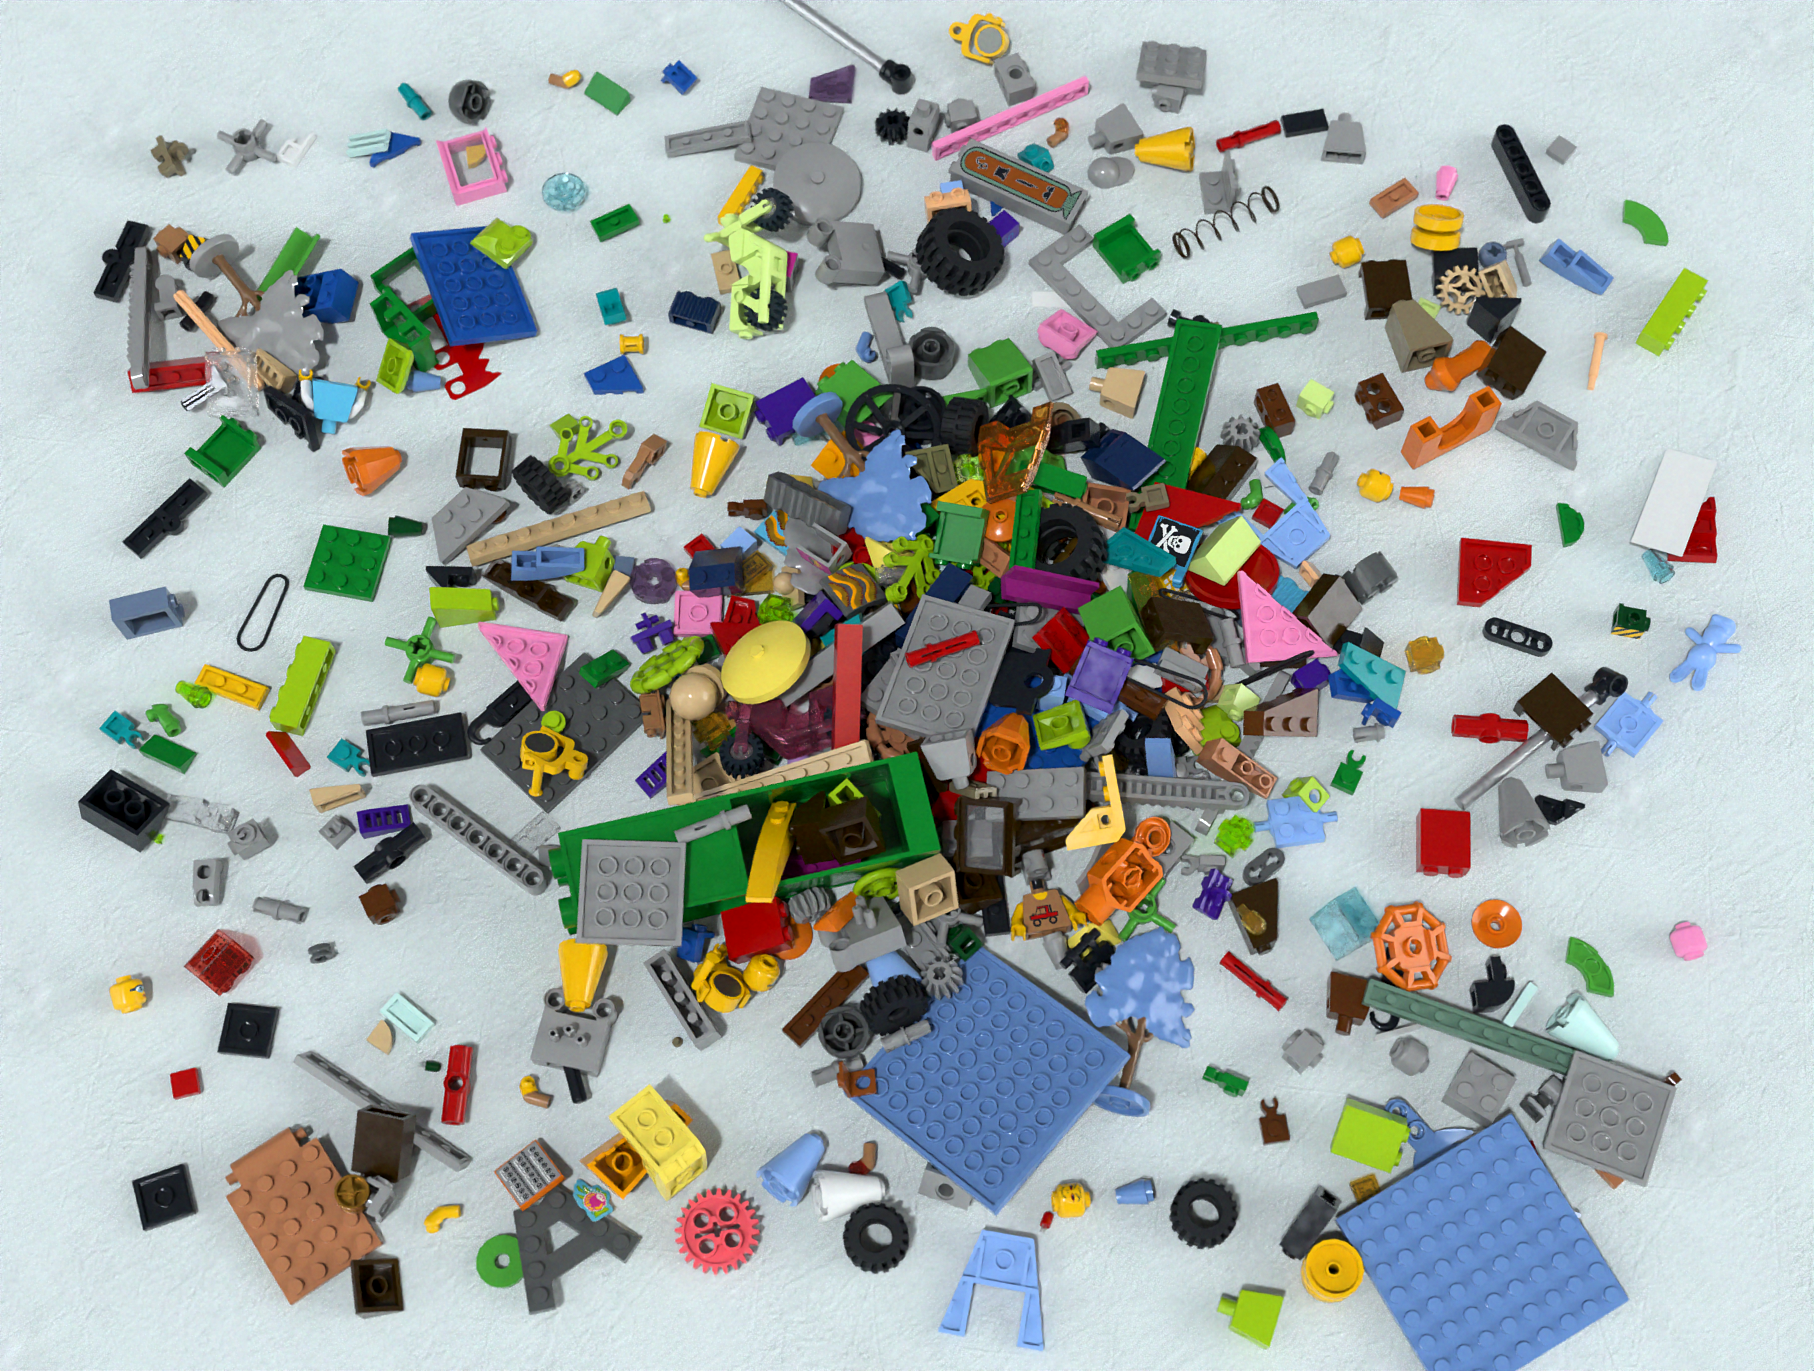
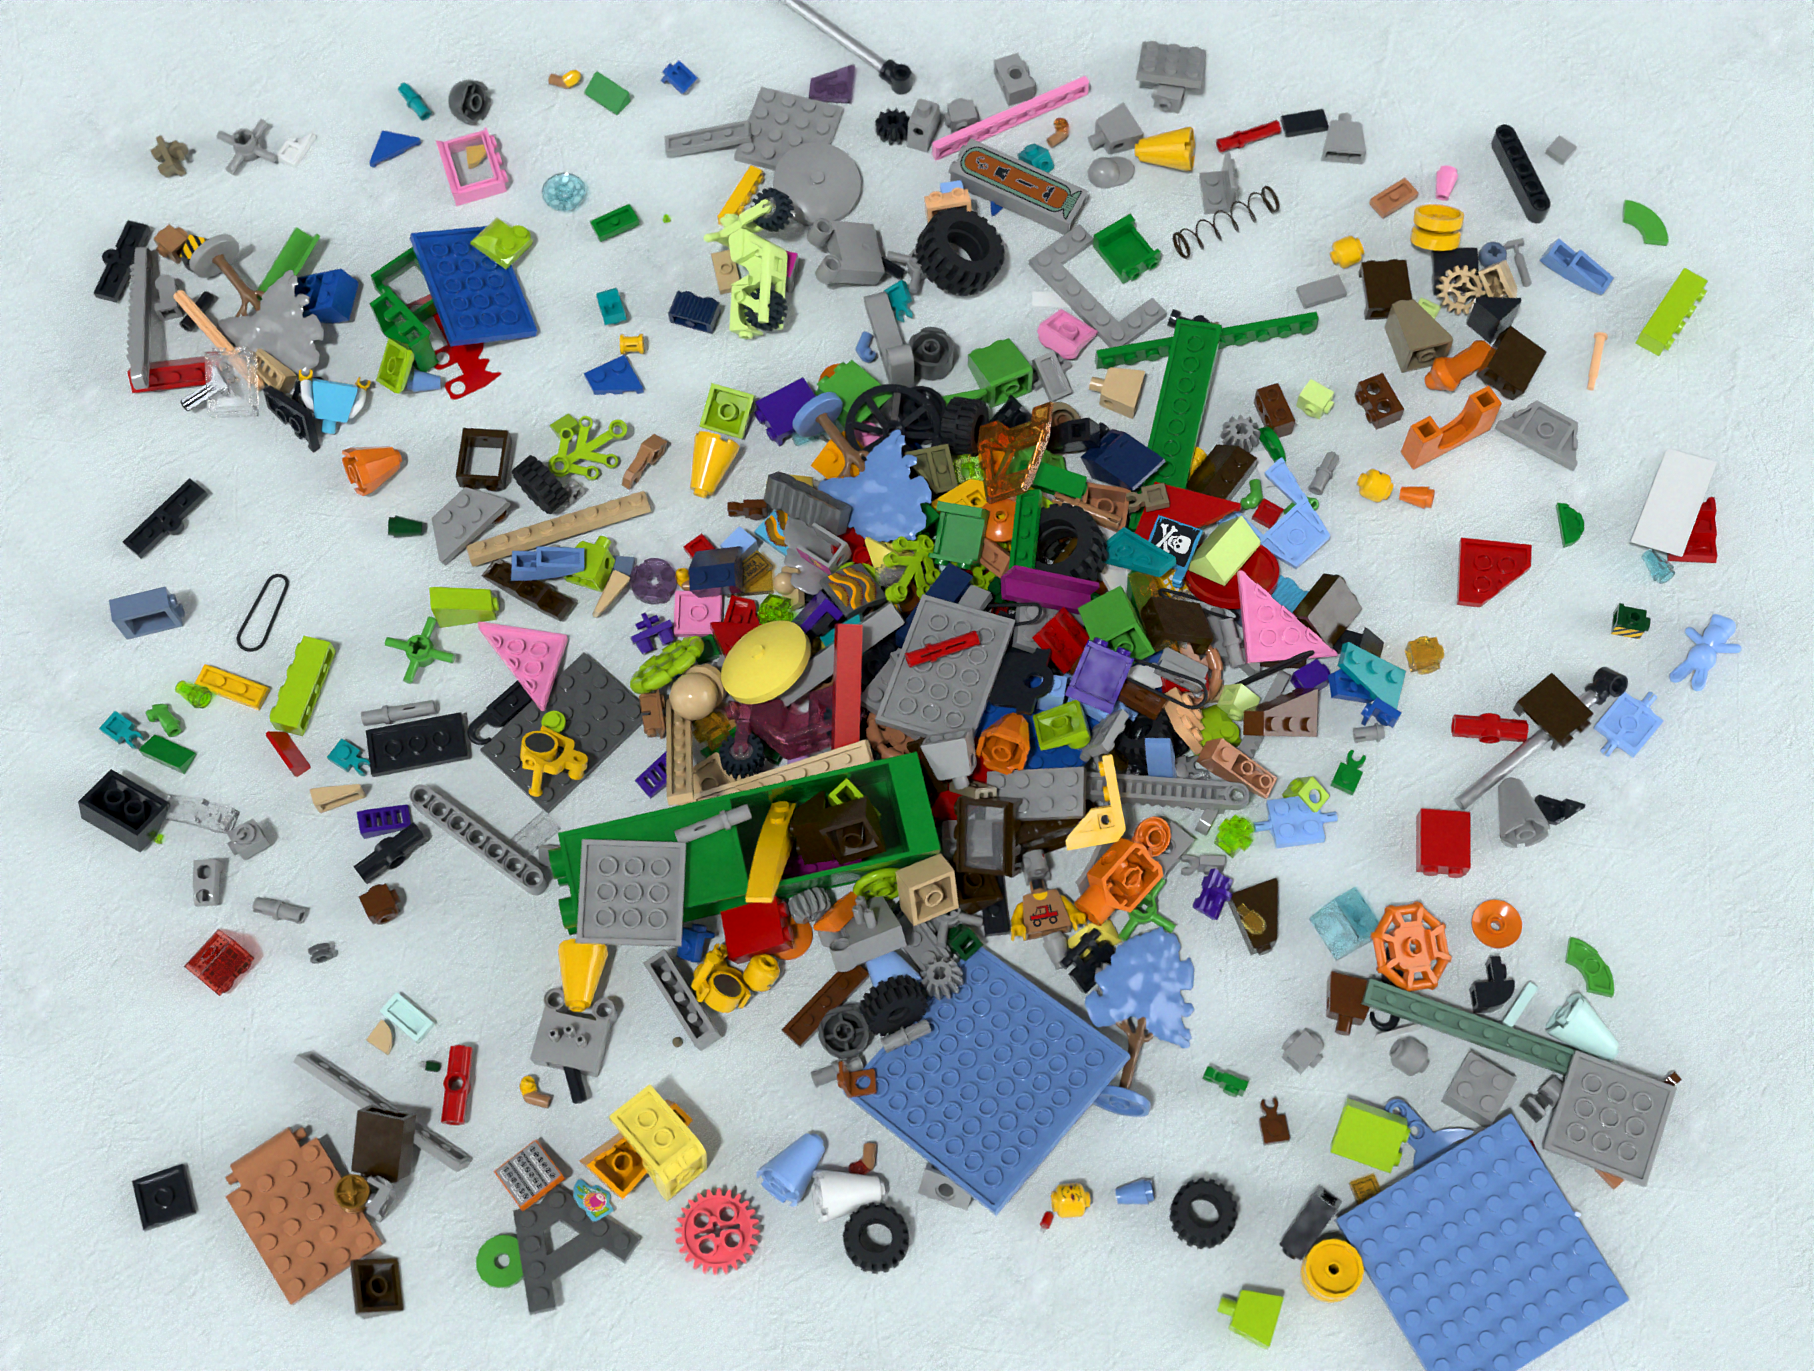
yellow head [109,975,146,1014] -> none
red tile [170,1068,201,1100] -> none
green panel [184,415,261,488] -> none
black tile [217,1003,279,1059] -> none
green plate [303,524,392,602] -> none
light grey tile [318,815,355,850] -> none
light aqua tile [346,129,391,158] -> none
yellow head [413,663,450,697] -> none
yellow arm [424,1205,461,1234] -> none
black slope [426,566,477,588] -> none
green plate [579,649,630,689] -> none
light blue wing [938,1230,1043,1351] -> none
yellow piece [949,13,1009,65] -> none
dark purple brick [988,210,1020,247] -> none
red pin [1219,951,1288,1012] -> none
dark grey beam [1242,848,1285,886] -> none
light nougat slope [1299,560,1322,588] -> none
dark grey brick [1342,551,1398,605] -> none
black beam [1482,617,1553,657] -> none
light grey torso [1545,741,1608,793] -> none
bright pink head [1670,922,1708,961] -> none

